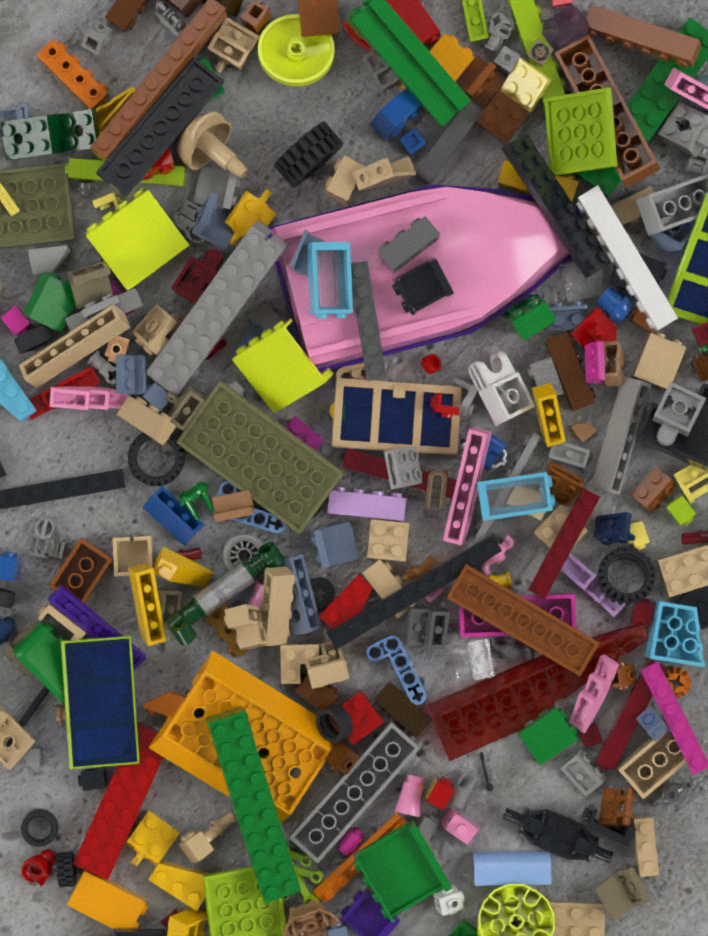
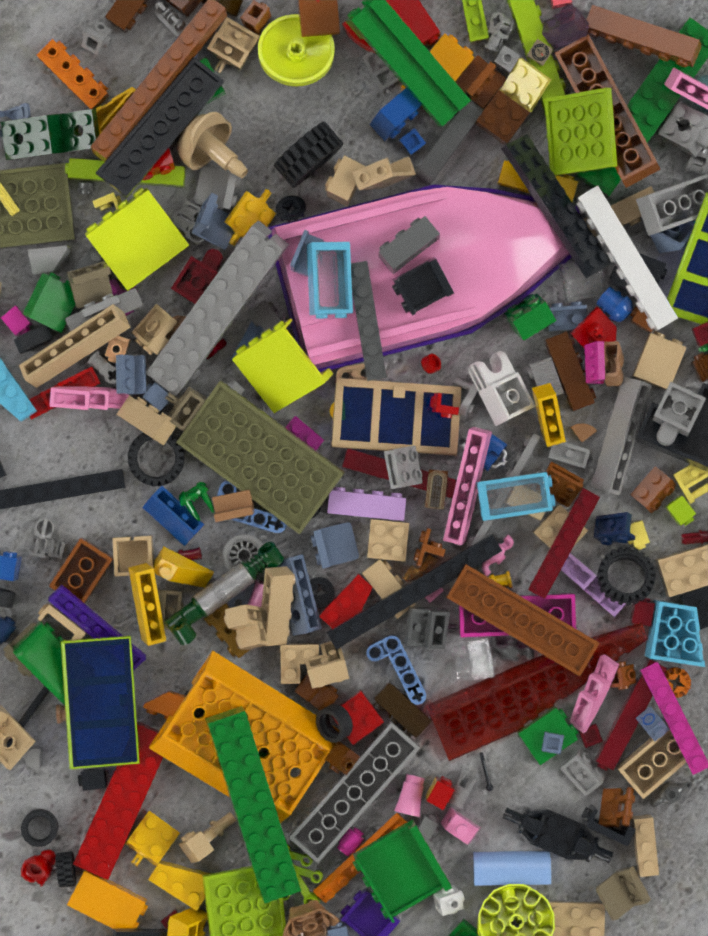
none -> black gear [276,195,306,223]
none -> dark orange bracket [413,527,446,566]
none -> sand blue tile [541,732,564,755]

